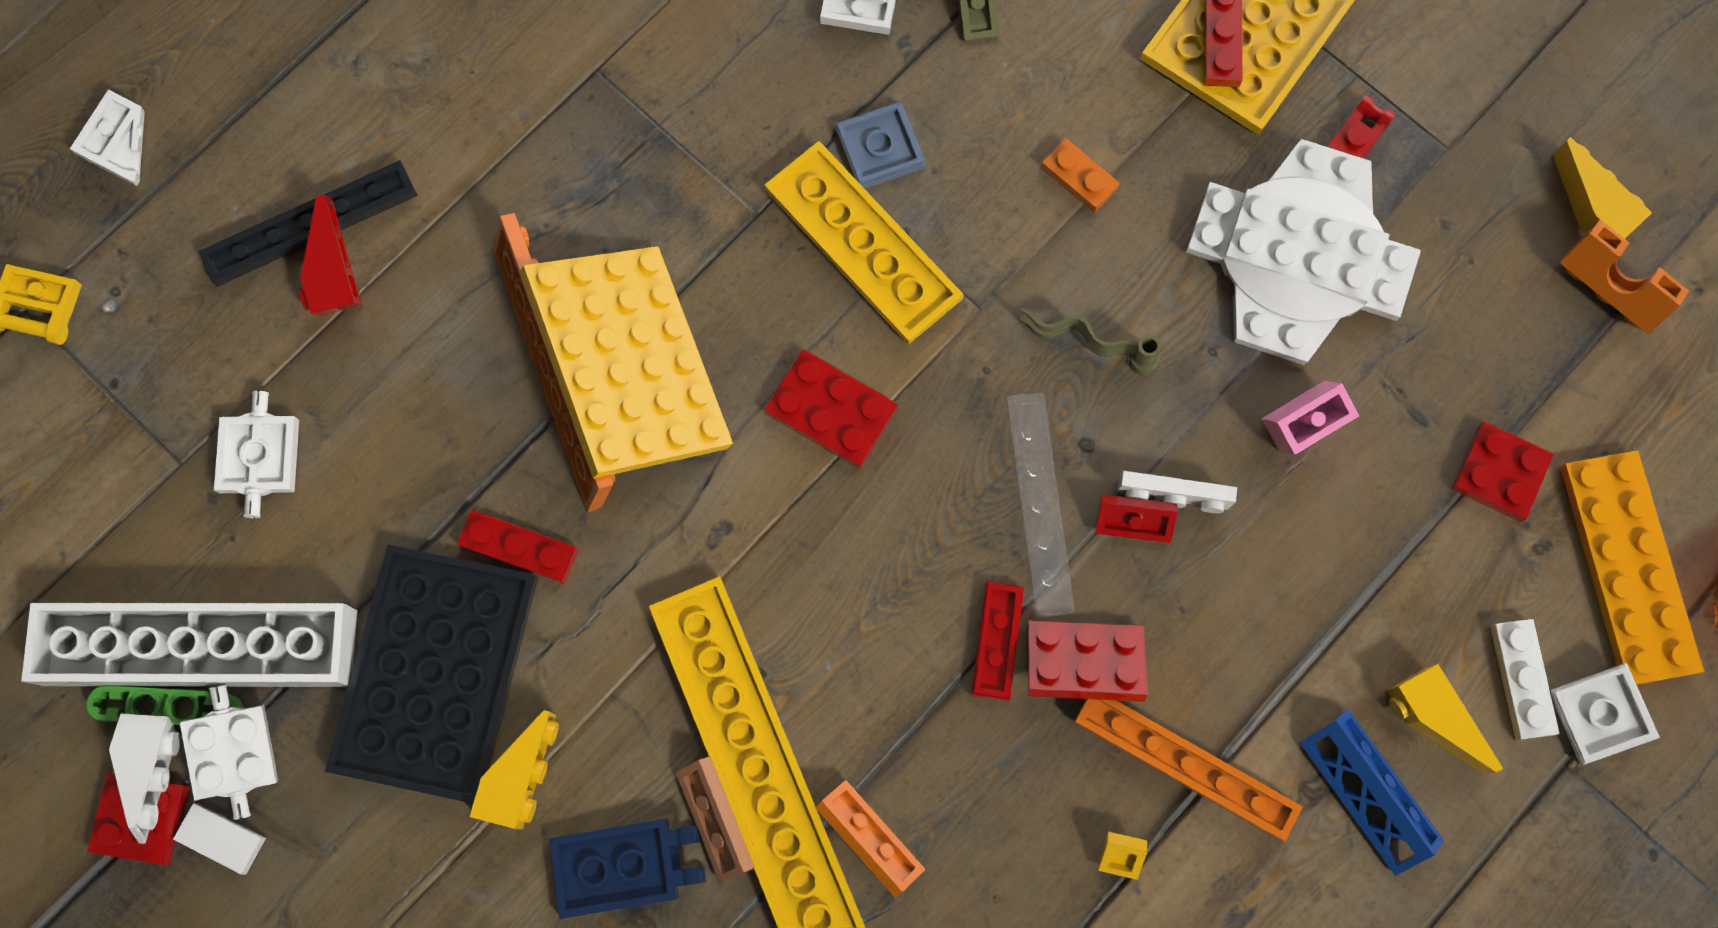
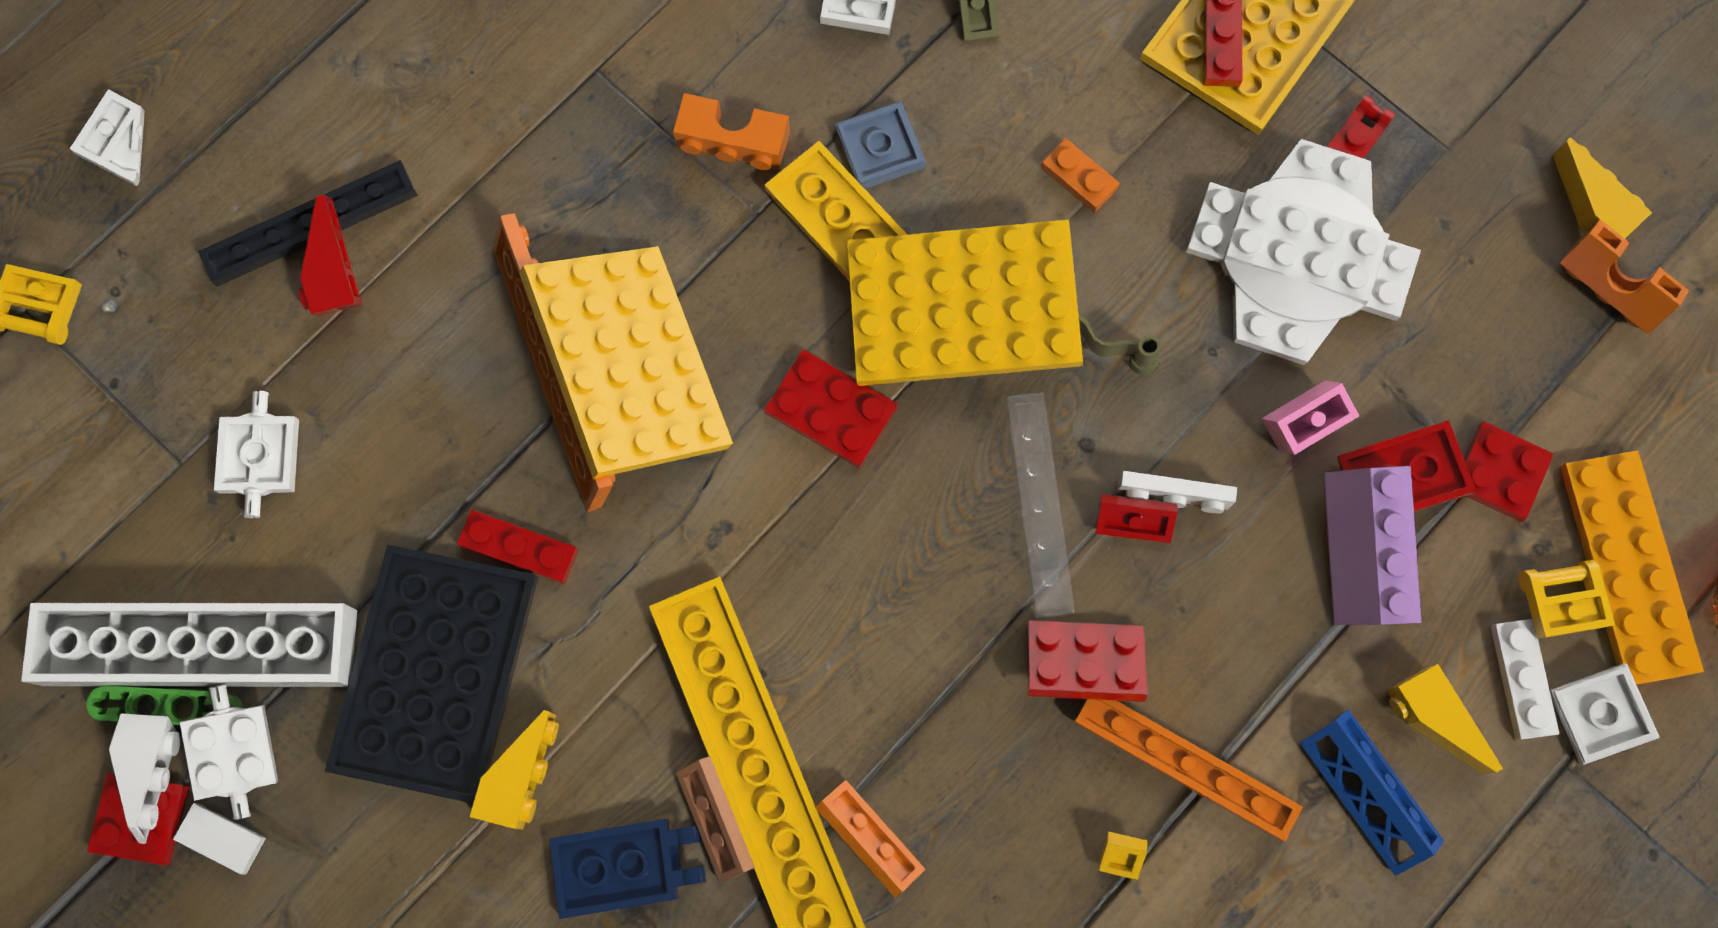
red tile [971,581,1024,702] -> none
none -> orange arch [673,93,790,170]
none -> yellow plate [847,219,1083,386]
none -> lavender slope [1324,466,1422,625]
none -> red plate [1337,420,1476,512]
none -> yellow plate [1518,559,1615,639]

